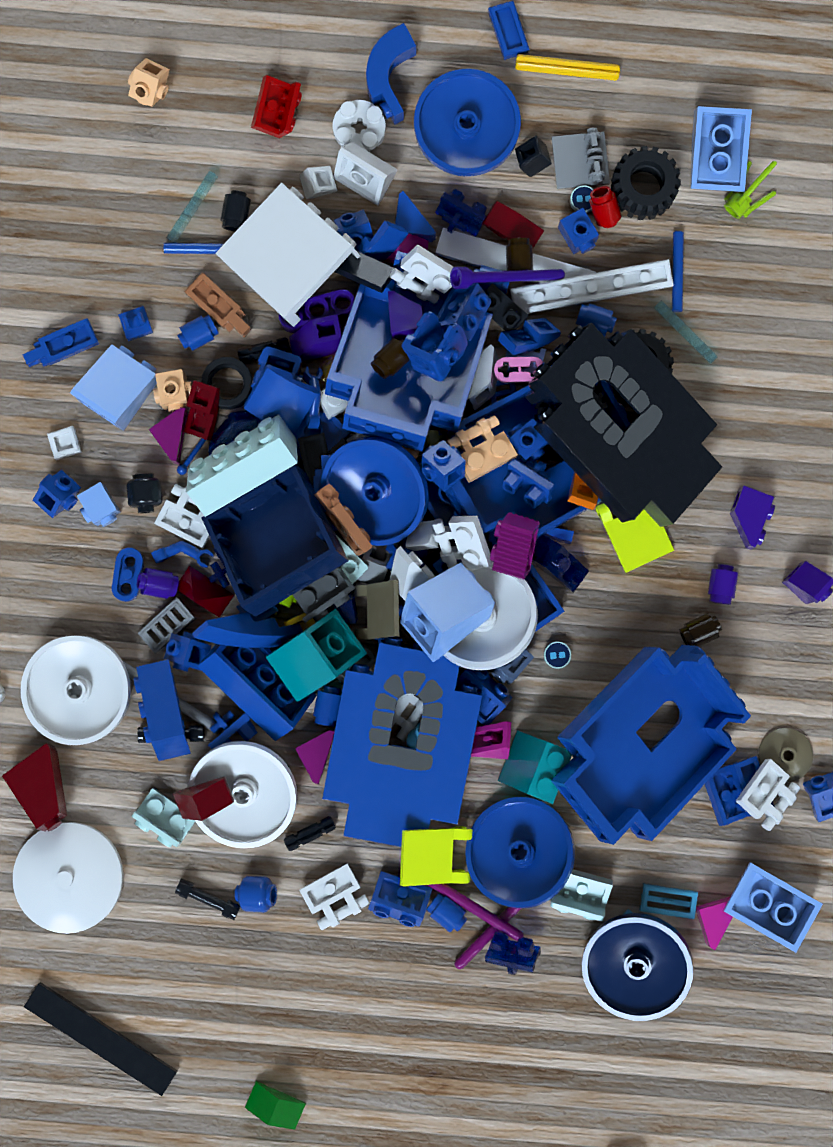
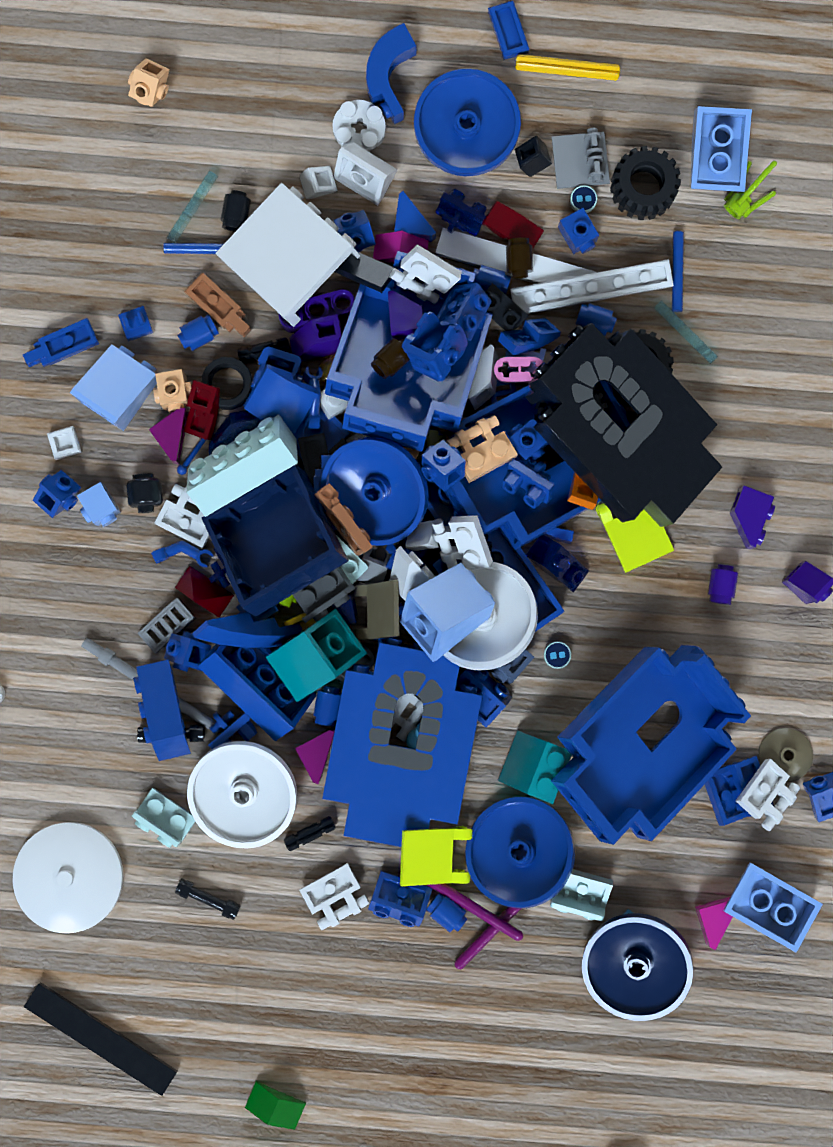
dark red slope [2,743,67,831] -> none
white dish [21,635,131,745] -> none
blue plate [112,548,144,602] -> none
dark purple brick [136,568,179,599] -> none
dark red slope [173,776,234,821] -> none
blue head [235,876,277,913] -> none
red bracket [251,75,302,138] -> none
blue slope [356,220,409,262] -> none
dark purple piece [450,267,565,289] -> none
dark pink slope [471,721,512,759] -> none
clear blue hips [485,932,541,975] -> none
magenta brick [490,512,540,580] -> none
red brick [589,186,622,228] -> none
medium azure tile [639,883,698,919] -> none
dark brown brick [679,613,722,647] -> none

